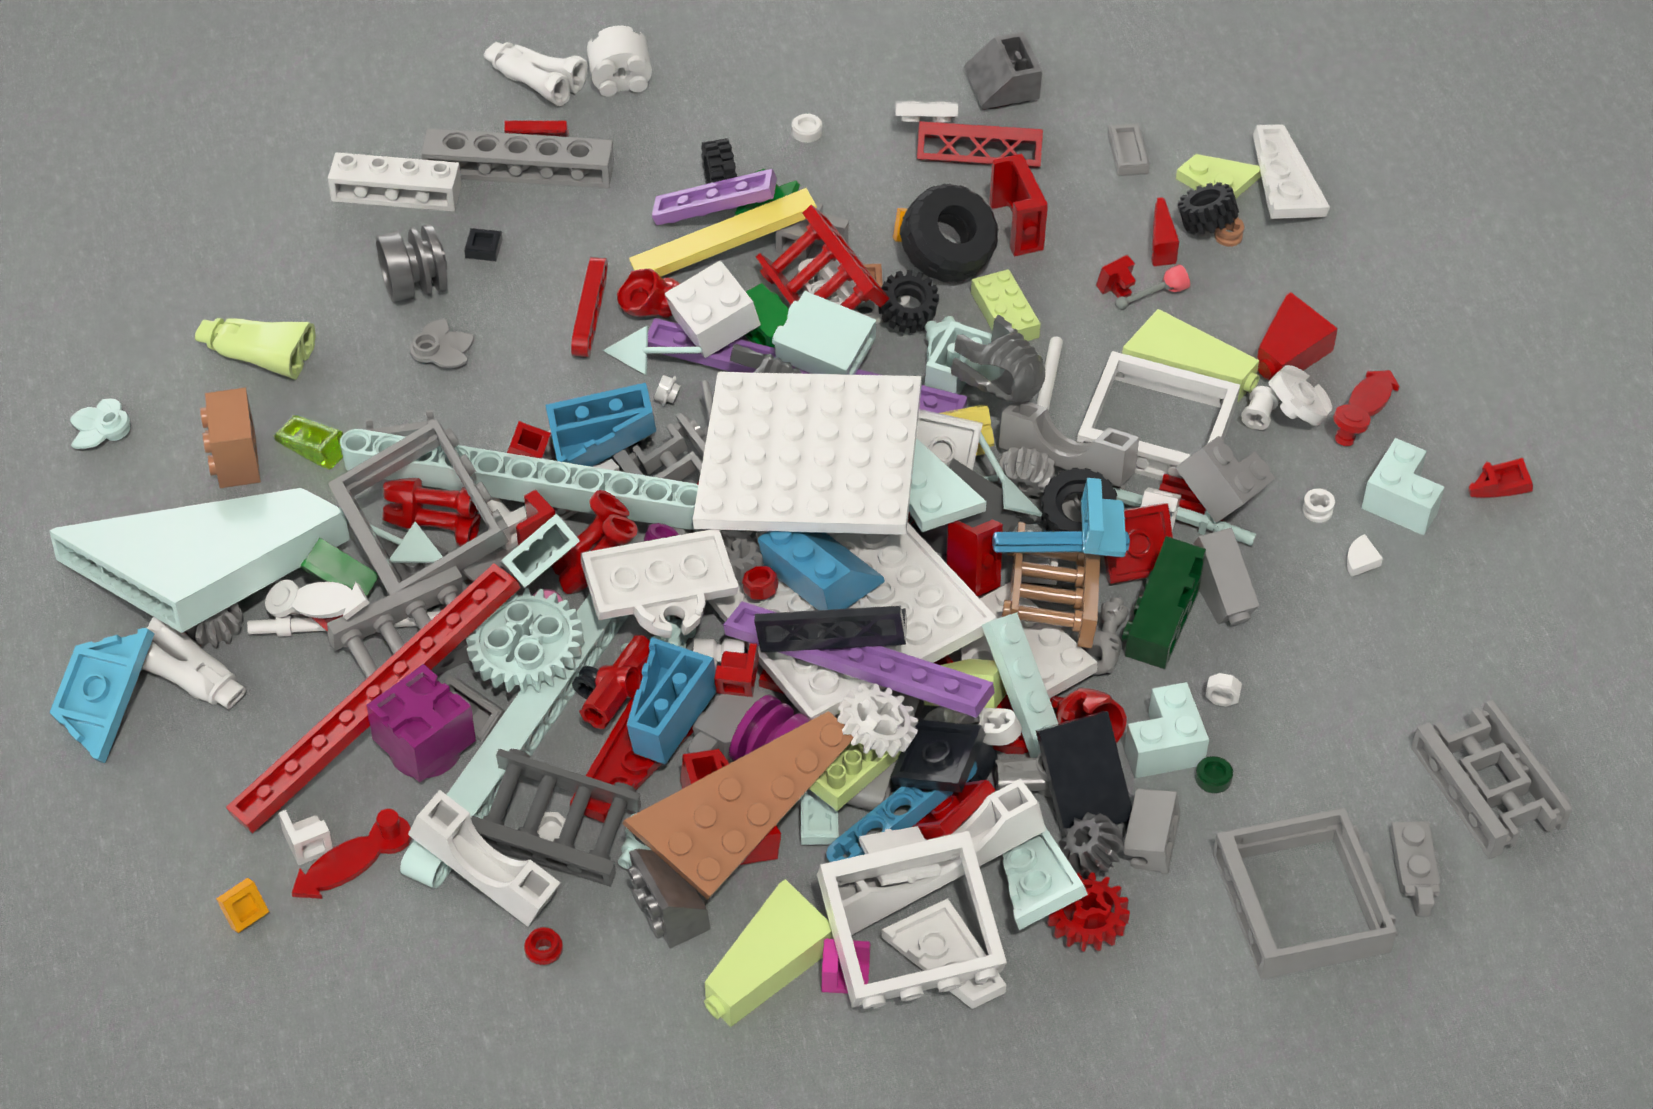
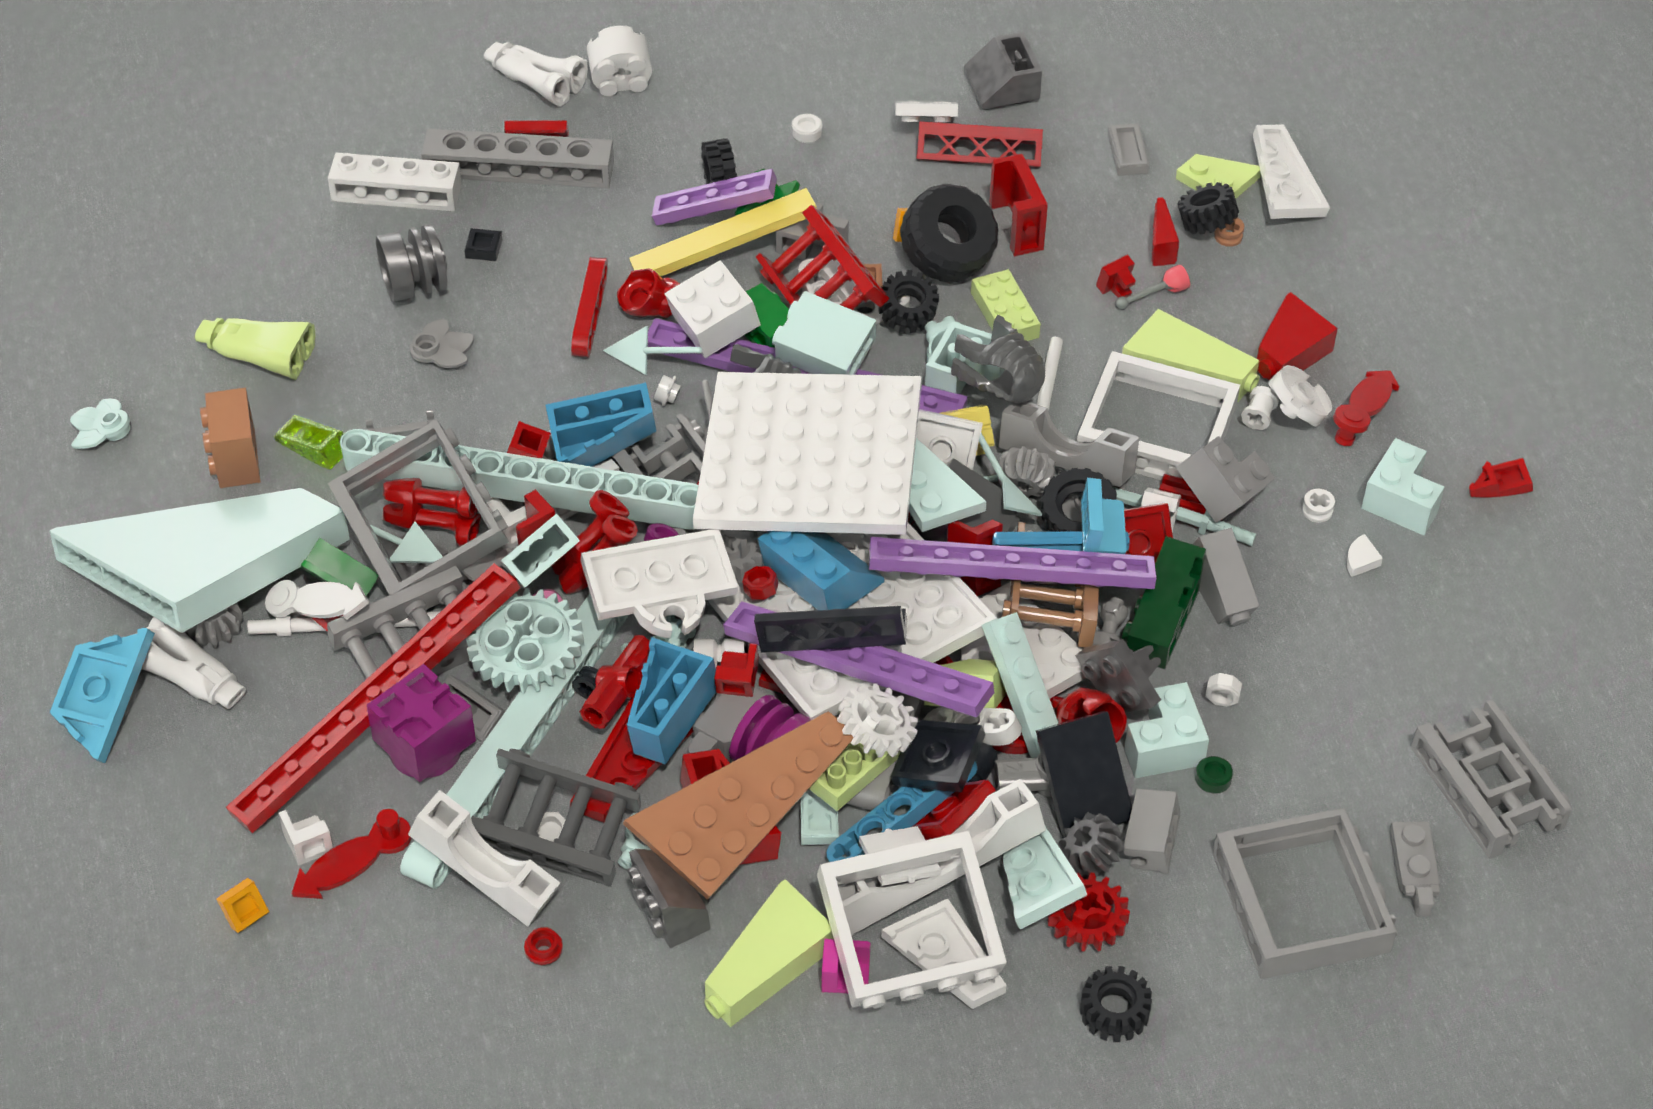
none -> medium lavender plate [869,537,1156,589]
none -> flat silver plate [1075,639,1161,713]
none -> black tyre [1080,966,1152,1042]

